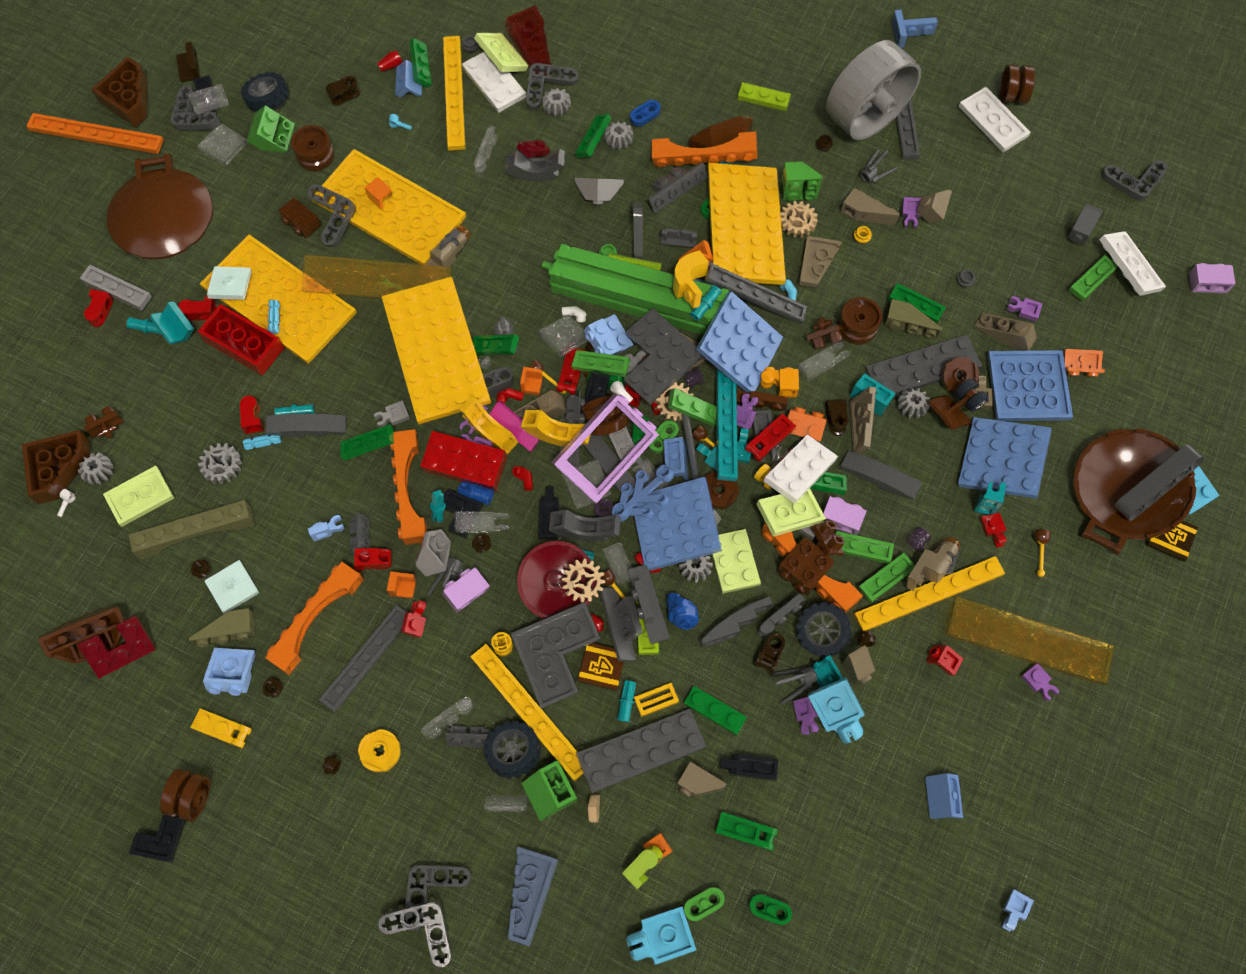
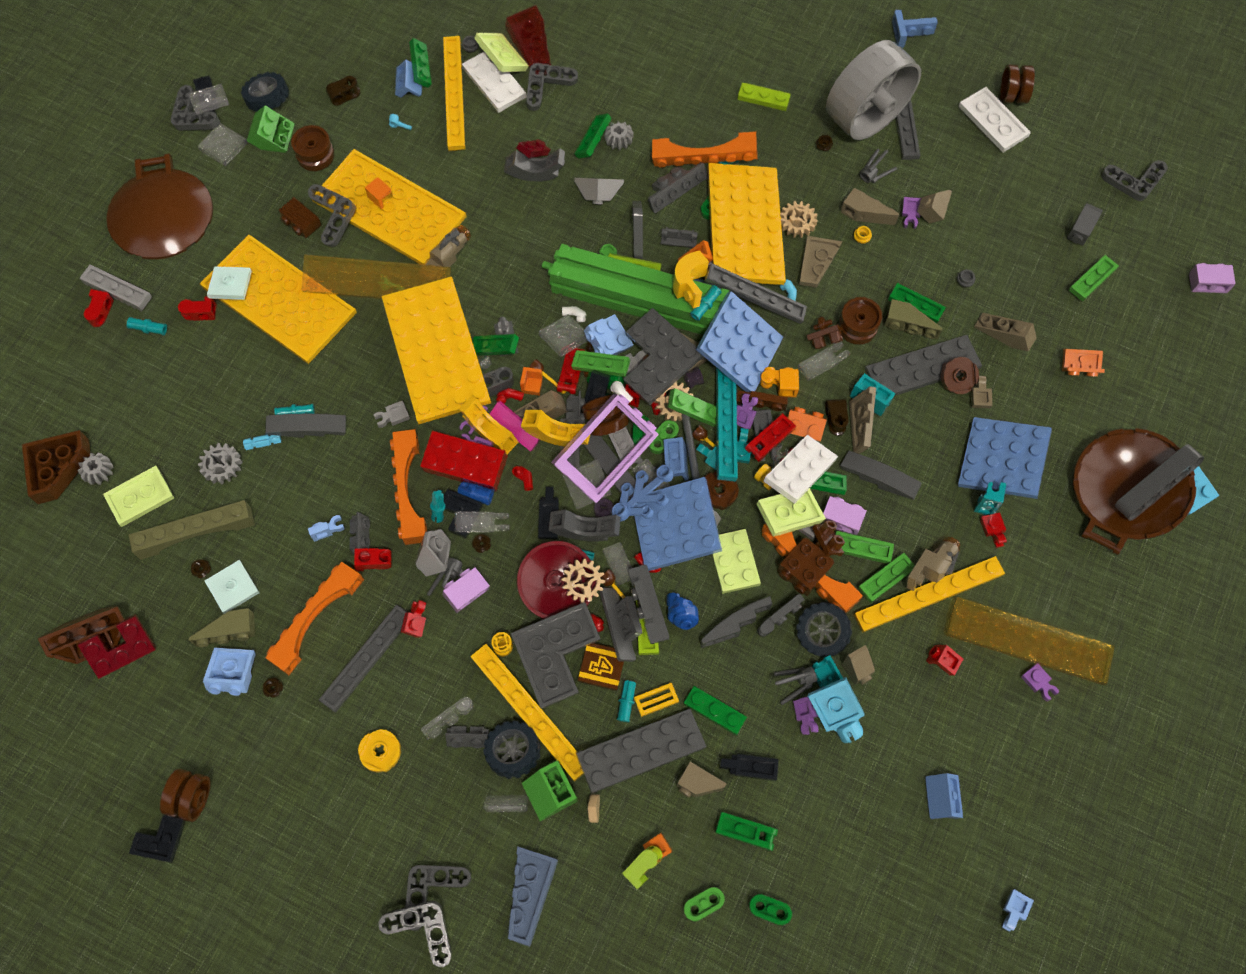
orange plate [26,113,164,154] -> none
white hand [57,489,75,517] -> none
reddish brown hips [83,406,124,439] -> none
reddish brown brick [91,56,147,127] -> none
teal panel [150,301,194,344] -> none
dark brown panel [176,42,200,83] -> none
yellow plate [190,709,252,749] -> none
red brick [197,304,284,376] -> none
red leg [240,396,264,434] -> none
medium azure axle [268,299,280,334] -> none
dark brown plate [322,755,341,775] -> none
green plate [340,424,393,461] -> none
red cone [377,50,403,72] -> none
orange panel [387,571,417,599] -> none
clear hinge [474,125,498,174] -> none
light grey gear [542,88,571,117] -> none
medium azure plate [627,907,696,965] -> none
blue plate [630,100,661,126] -> none
light grey gear [679,556,713,583] -> none
reddish brown wedge [688,116,753,148] -> none
dark brown piece [754,633,785,675] -> none
bright green slope [781,162,822,201] -> none
dark brown plate [857,631,877,647] -> none
light grey gear [898,387,930,420] -> none
clear purple wheel [906,527,932,551] -> none
reddish brown plate [928,379,989,430] -> none
medium blue plate [987,350,1073,421] -> none
medium lavender plate [1007,296,1043,322] -> none
hinge [1034,530,1051,577] -> none
white plate [1099,231,1166,296] -> none
dark brown tile [1147,521,1198,562] -> none

